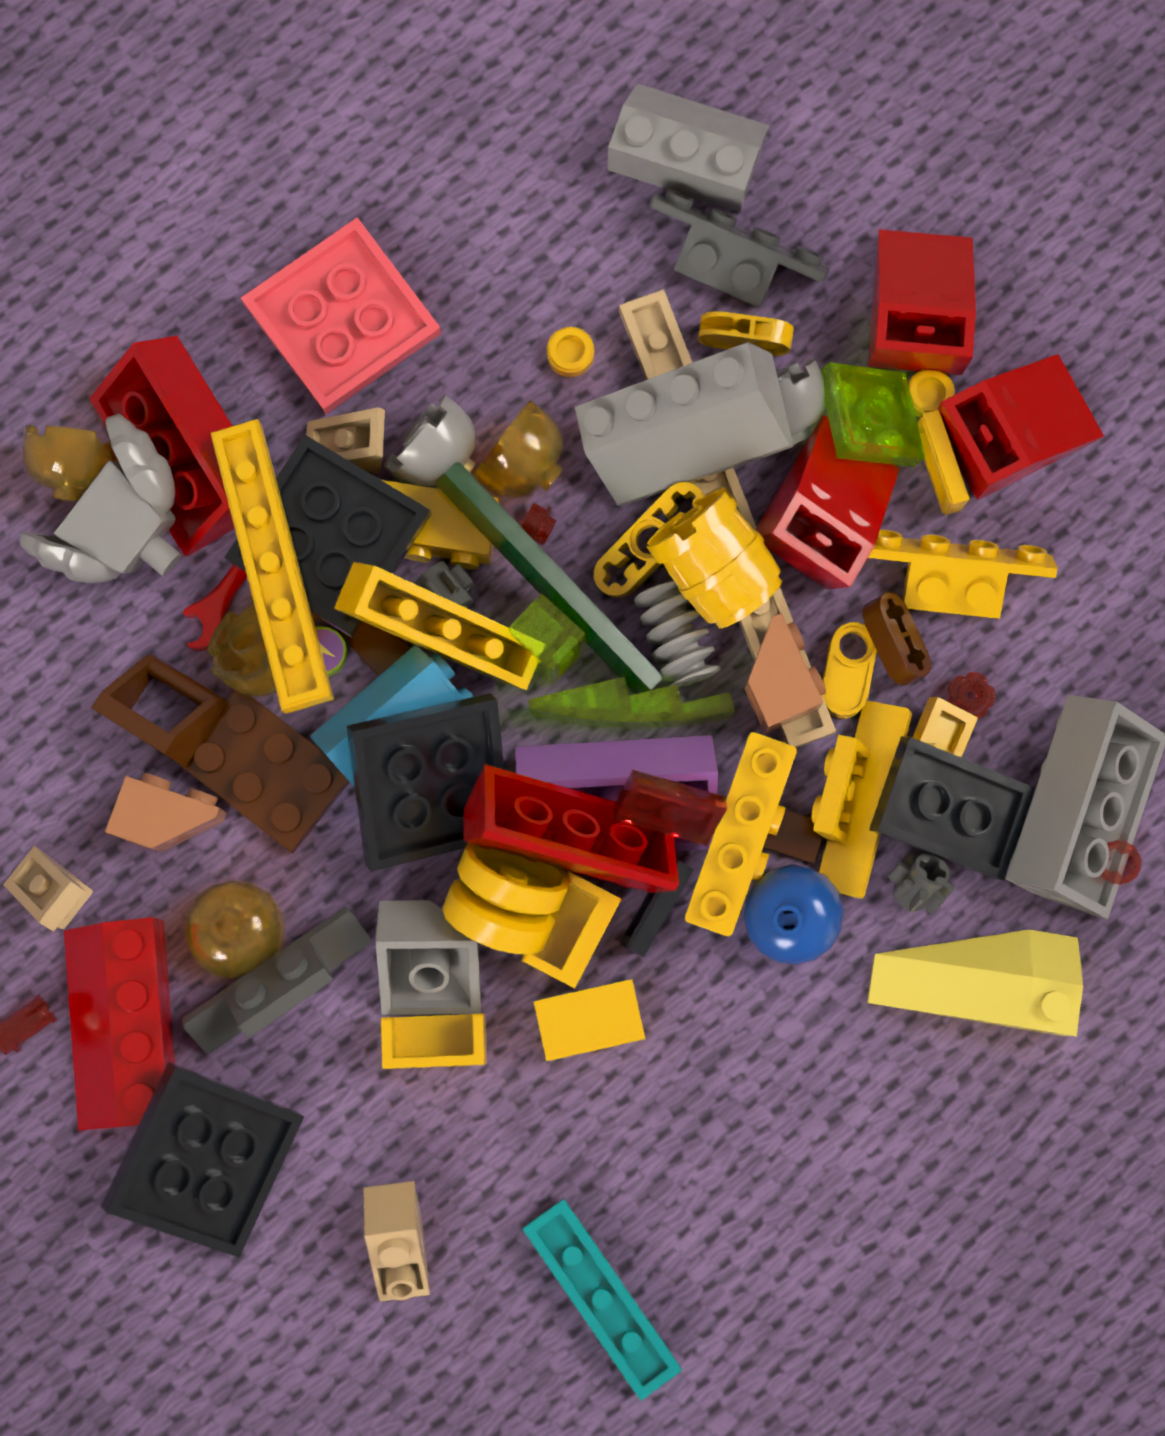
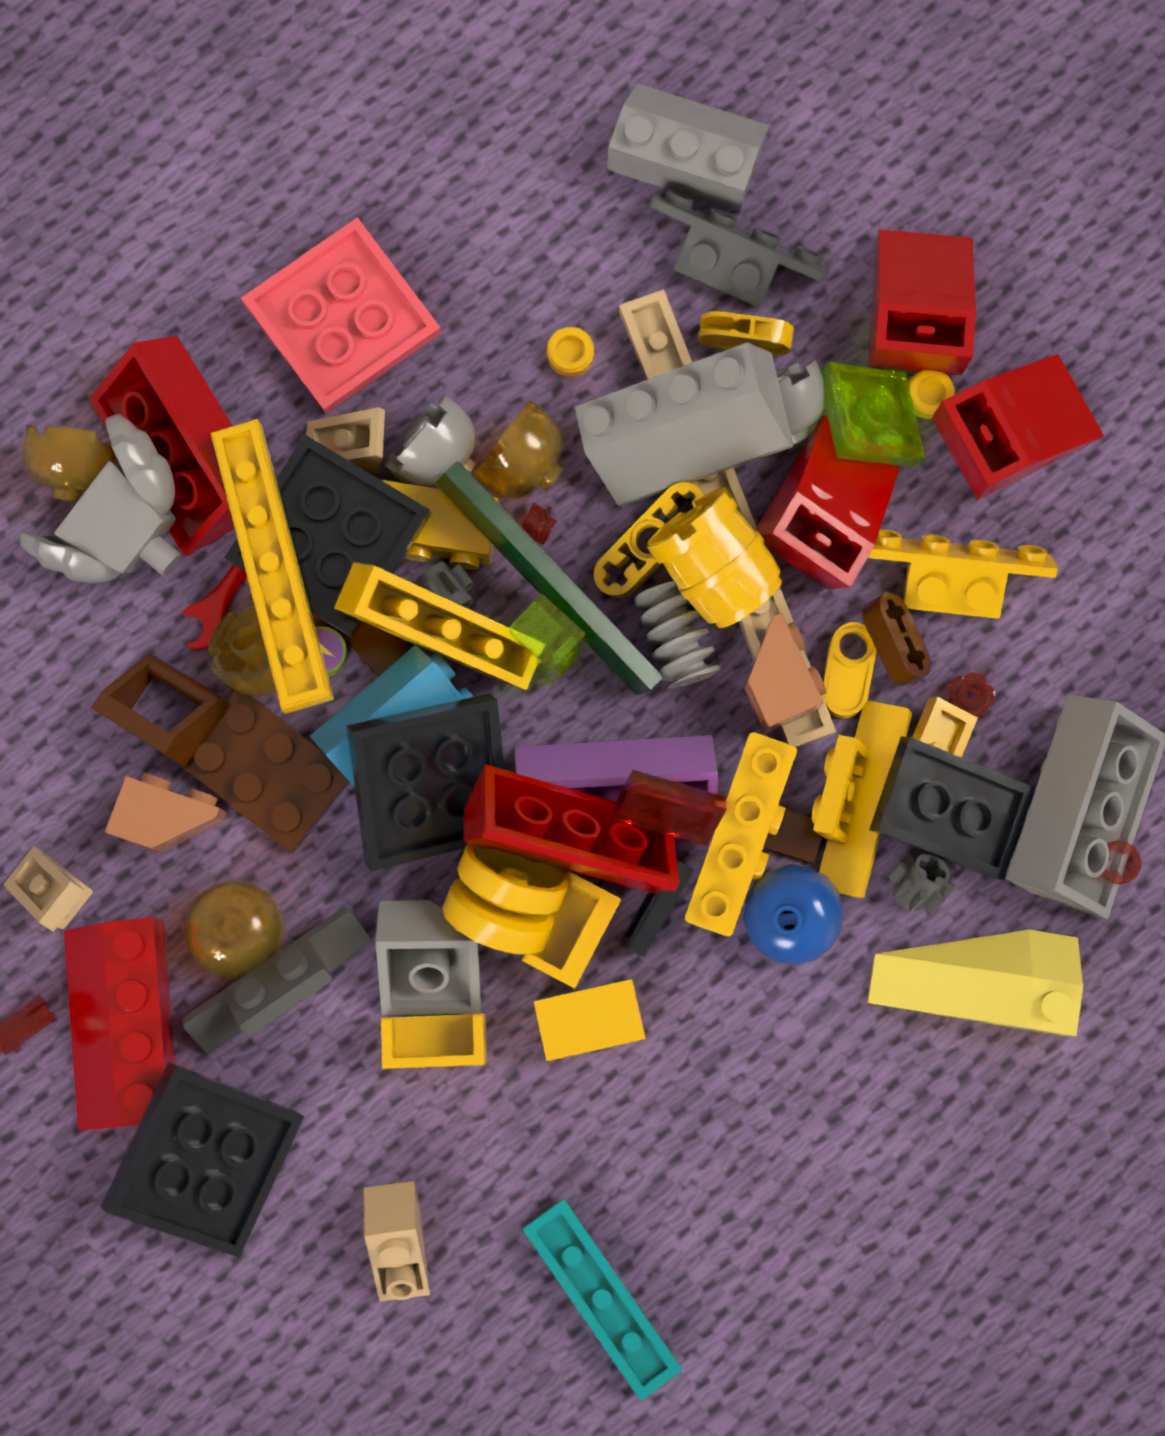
clear neon green slope [528,677,735,729] -> none
yellow tile [914,409,969,516] -> none

